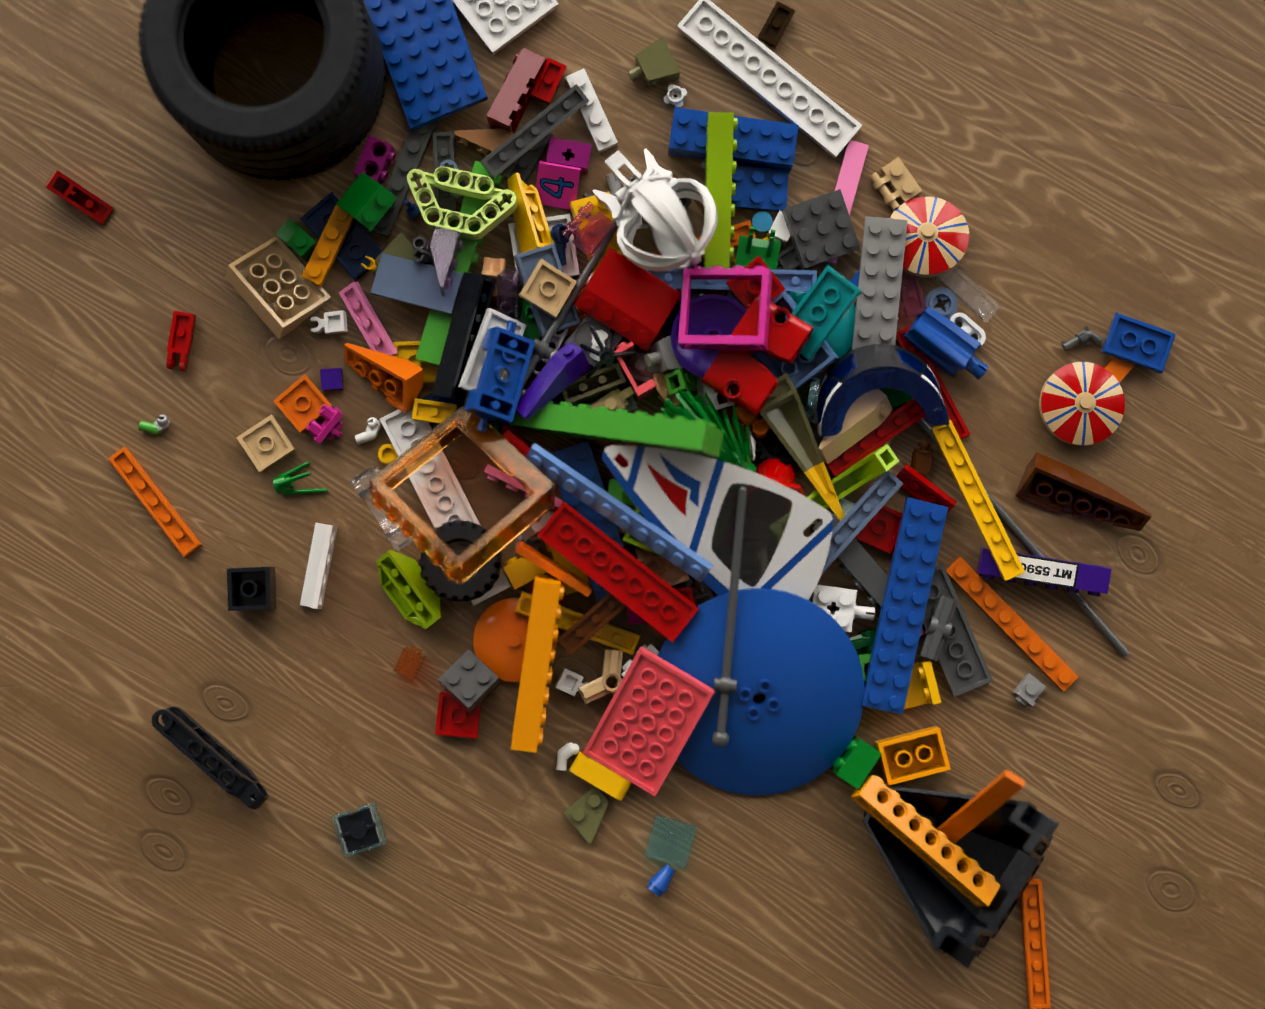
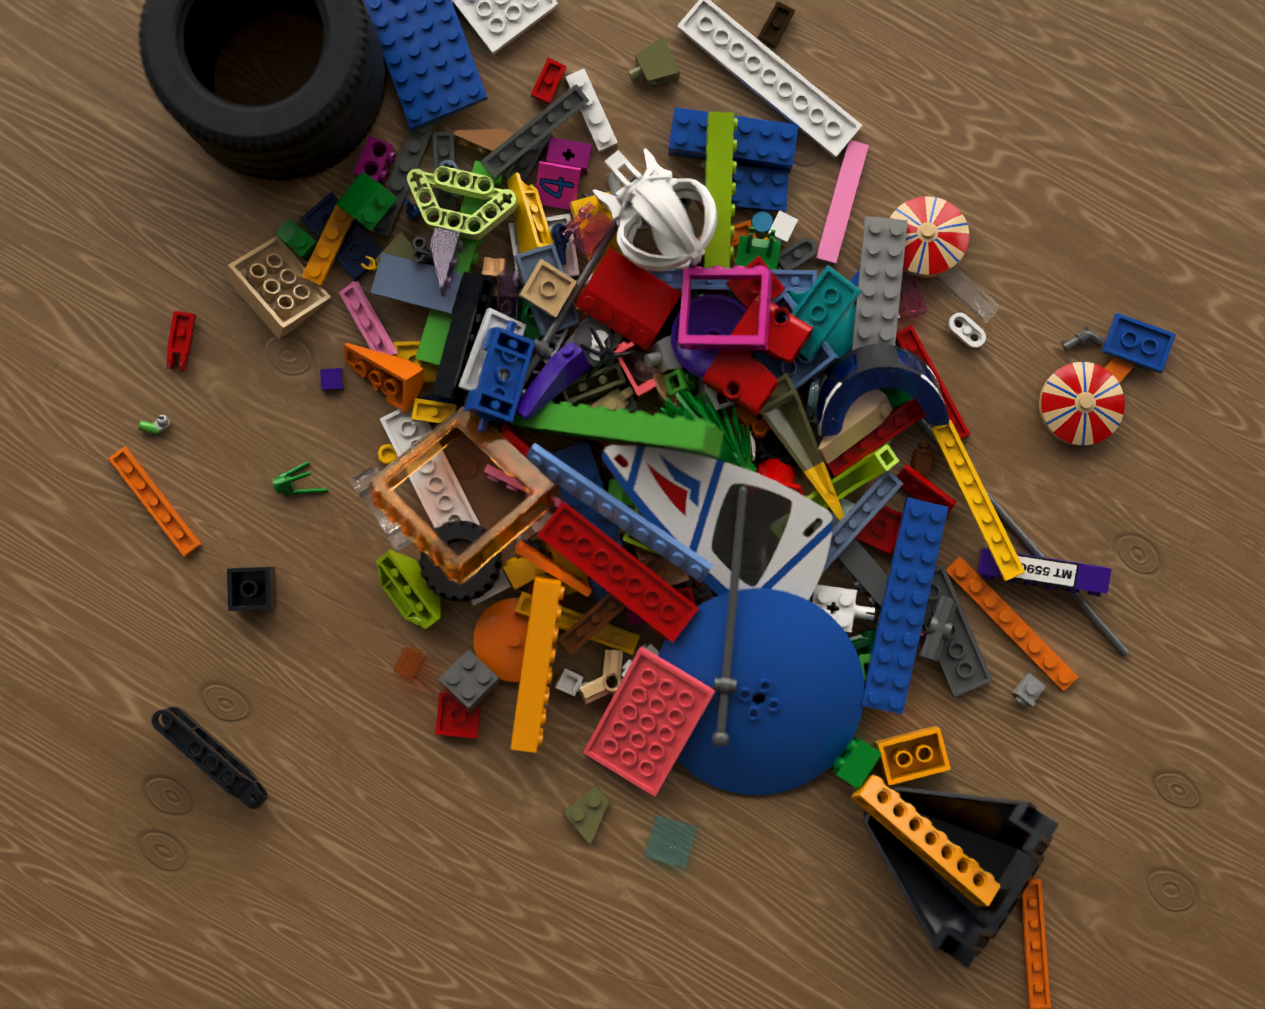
red slope [45,170,113,224] -> none
tan plate [236,414,296,473] -> none
orange plate [273,374,333,433] -> none
white fence [300,523,338,609] -> none
dark pink hips [306,404,344,444] -> none
white plate [310,310,348,335] -> none
piece [332,801,388,858] -> none
white arm [355,417,381,445] -> none
wedge [486,48,546,134] -> none
white arm [556,742,579,771] -> none
yellow beam [569,751,632,801] -> none
blue cone [647,864,675,897] -> none
white plate [664,84,687,108] -> none
dark grey plate [782,189,861,269] -> none
tan plate [870,157,922,211] -> none
blue piece [903,306,989,380] -> none
yellow bracket [904,660,941,709] -> none
sand blue gear [924,287,958,319] -> none
orange tile [936,770,1025,844] -> none
reddish brown wedge [1015,452,1151,531] -> none

